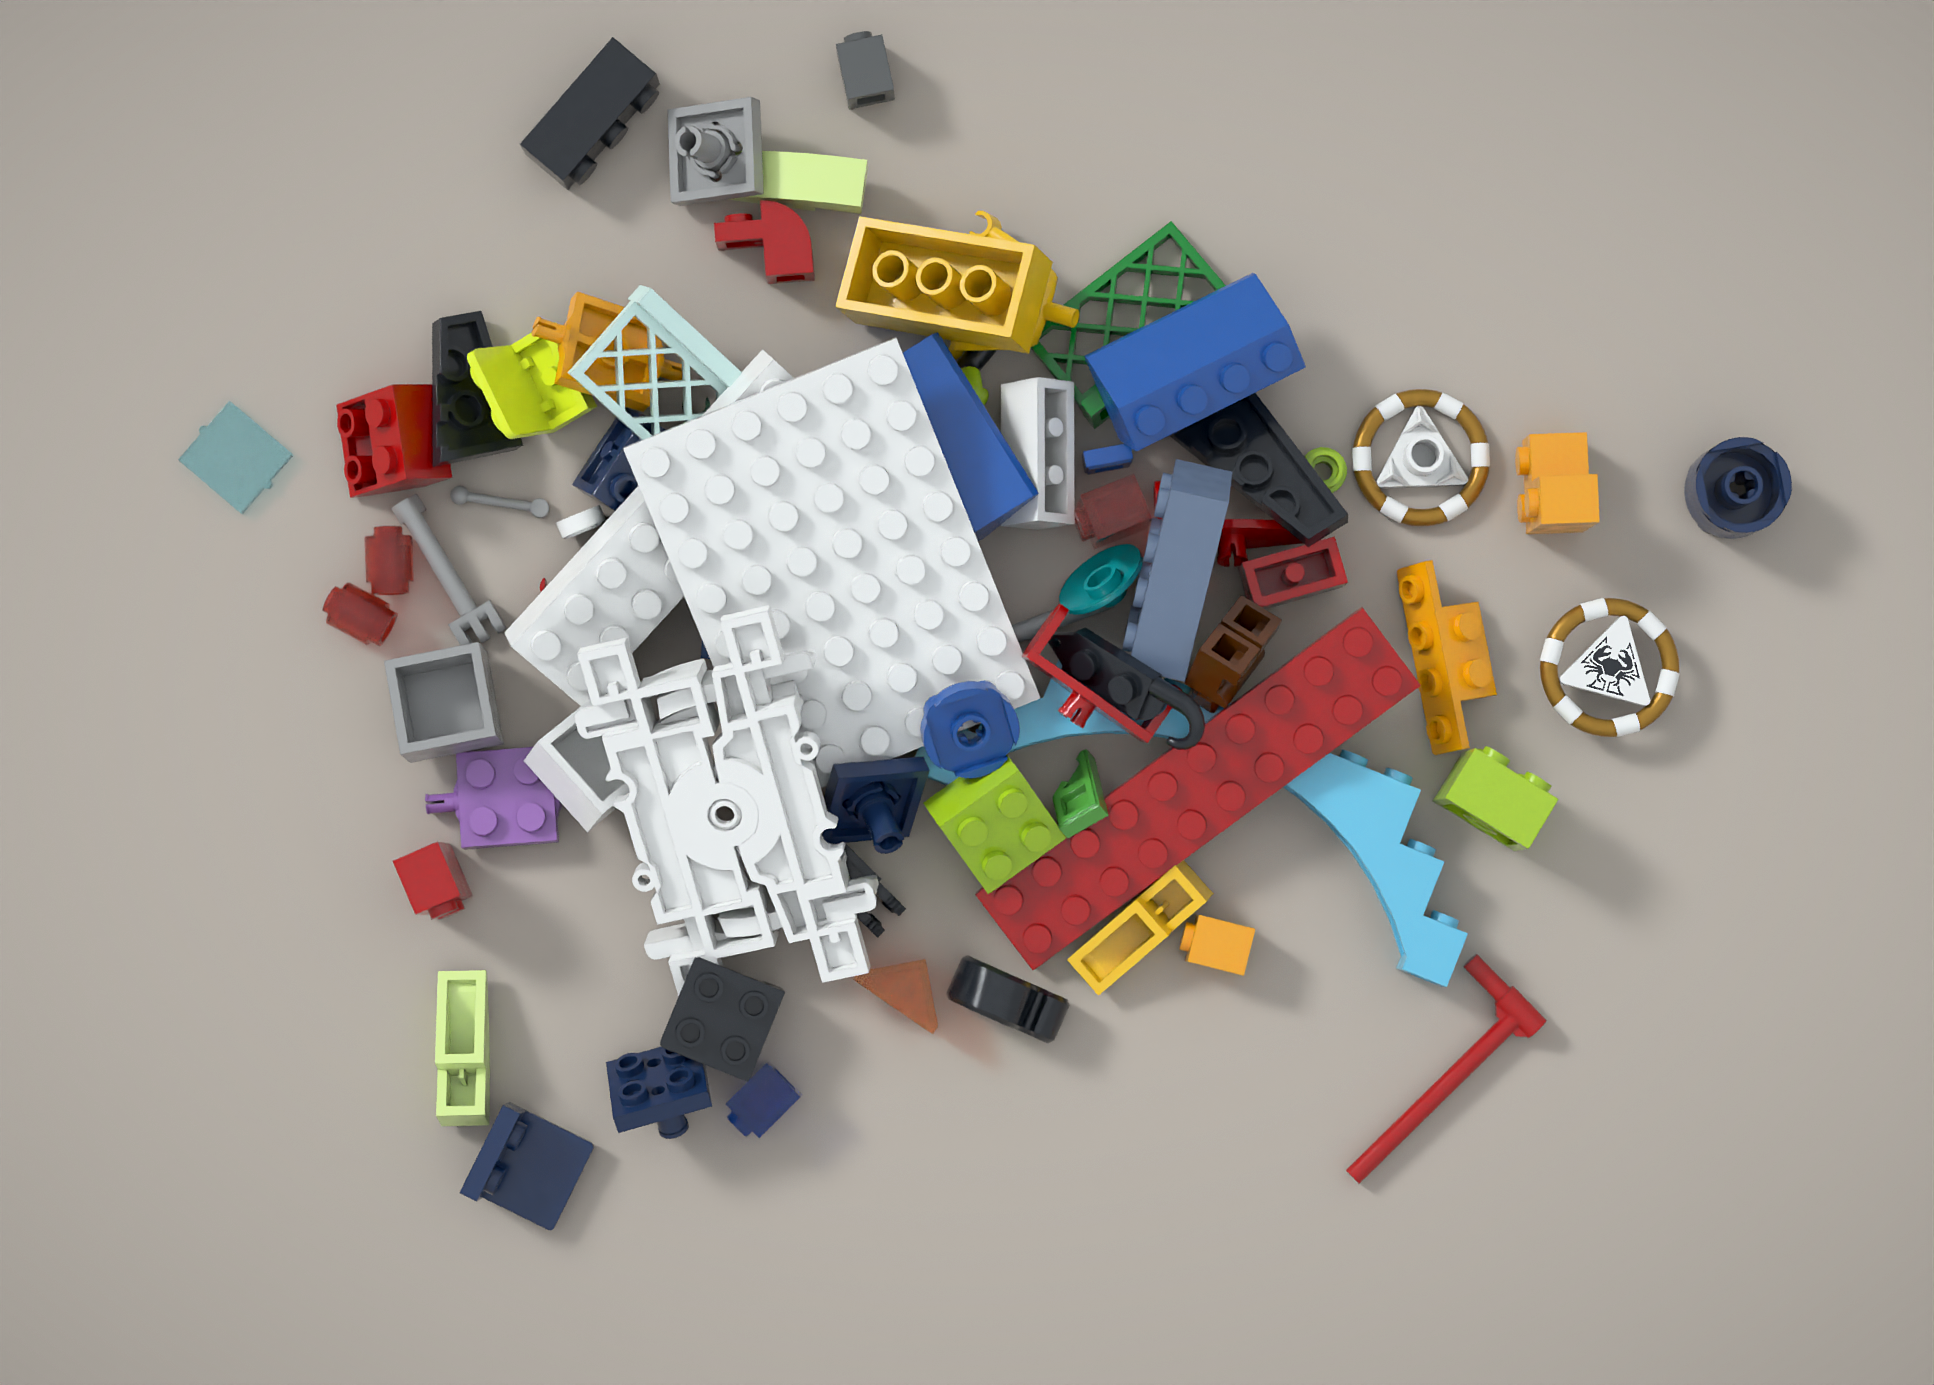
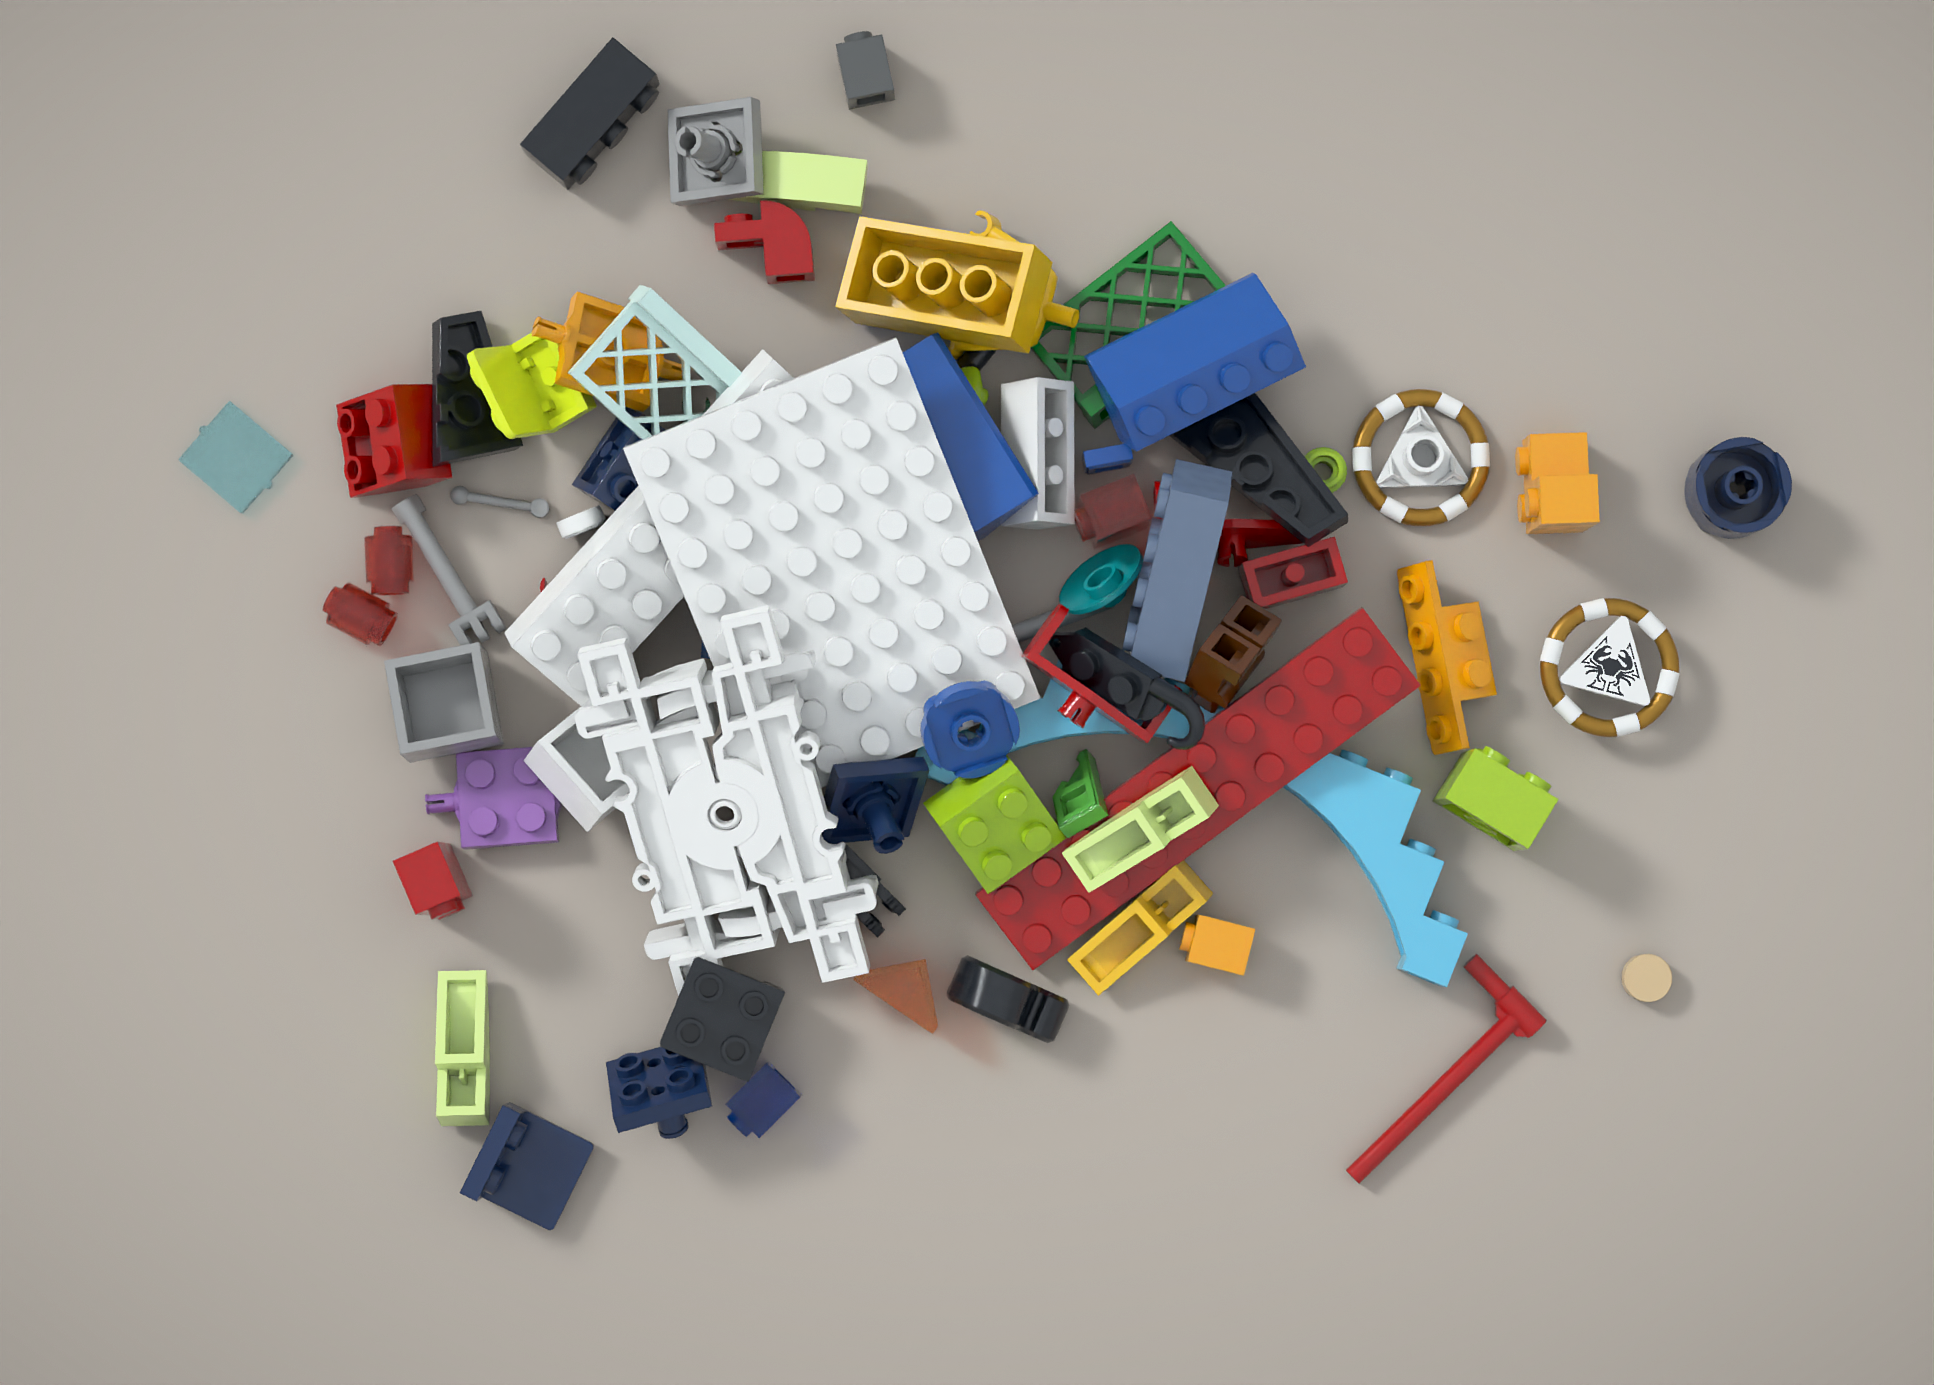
none -> yellowish green slope [1062,766,1219,893]
none -> tan tile [1621,954,1672,1002]

